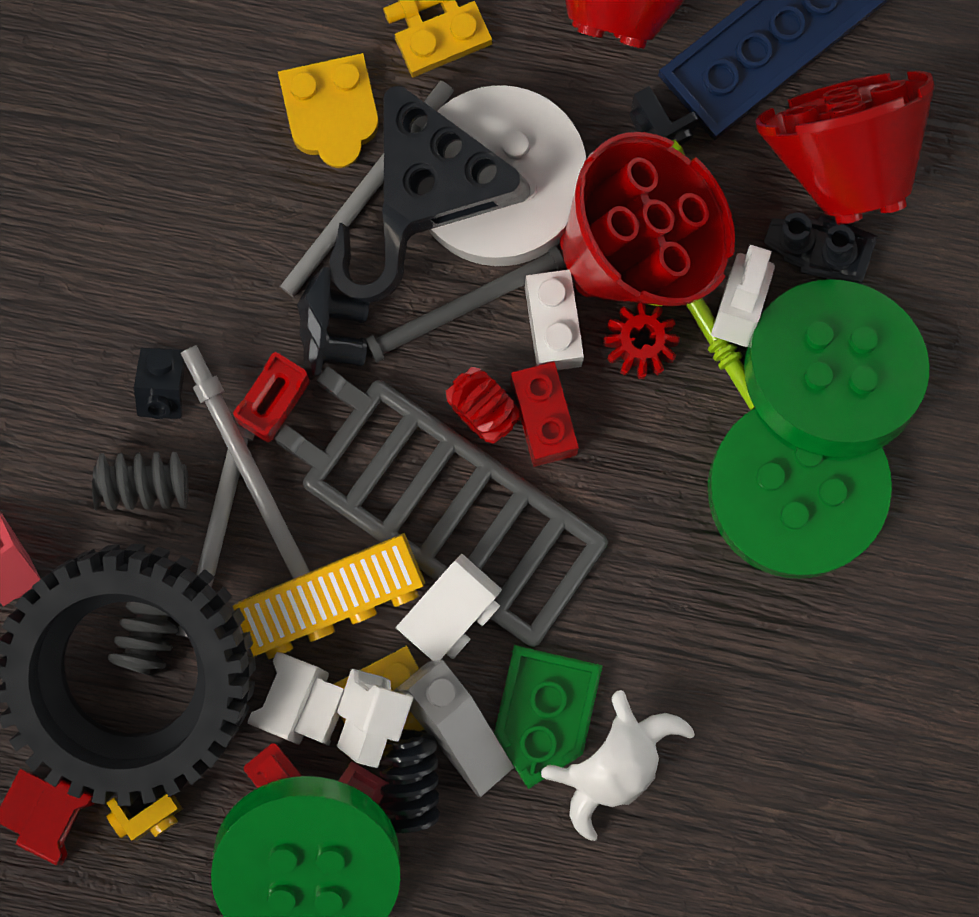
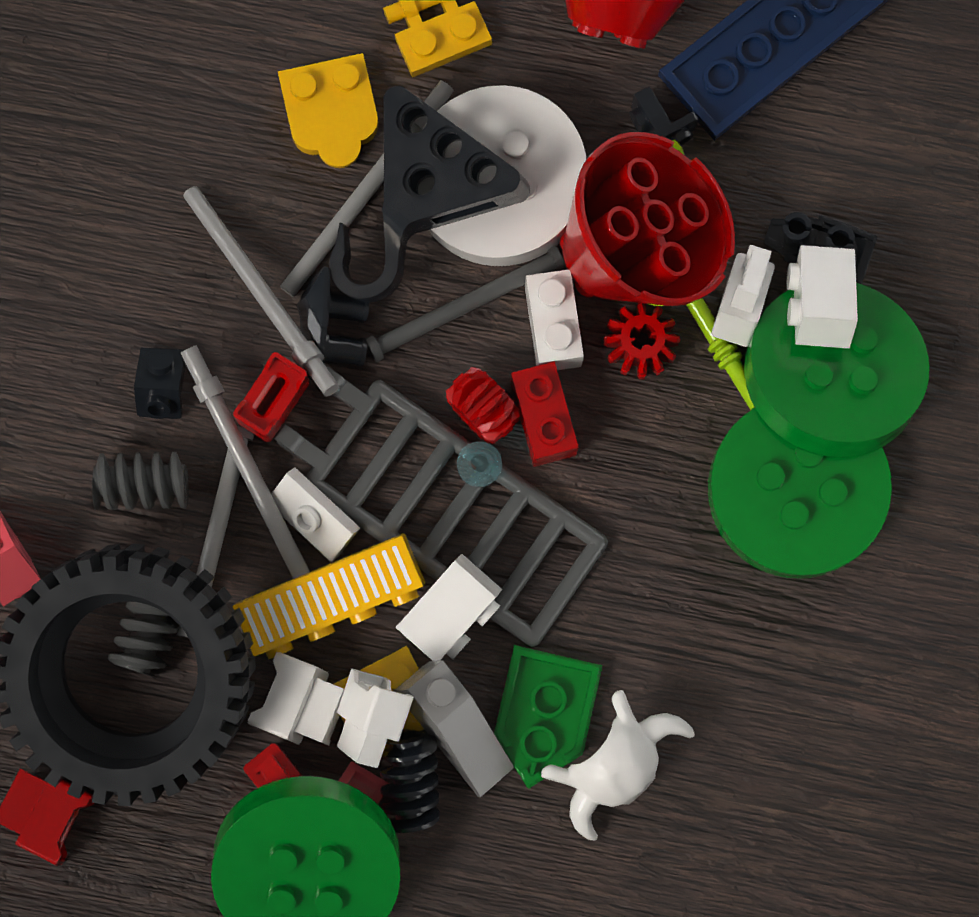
yellow bracket [106,794,183,841] -> none
red cone [755,71,935,225] -> none
none -> light grey bar [183,186,340,396]
none -> white plate [271,467,360,562]
none -> clear light blue plate [457,442,502,487]
none -> white brick [787,245,858,348]

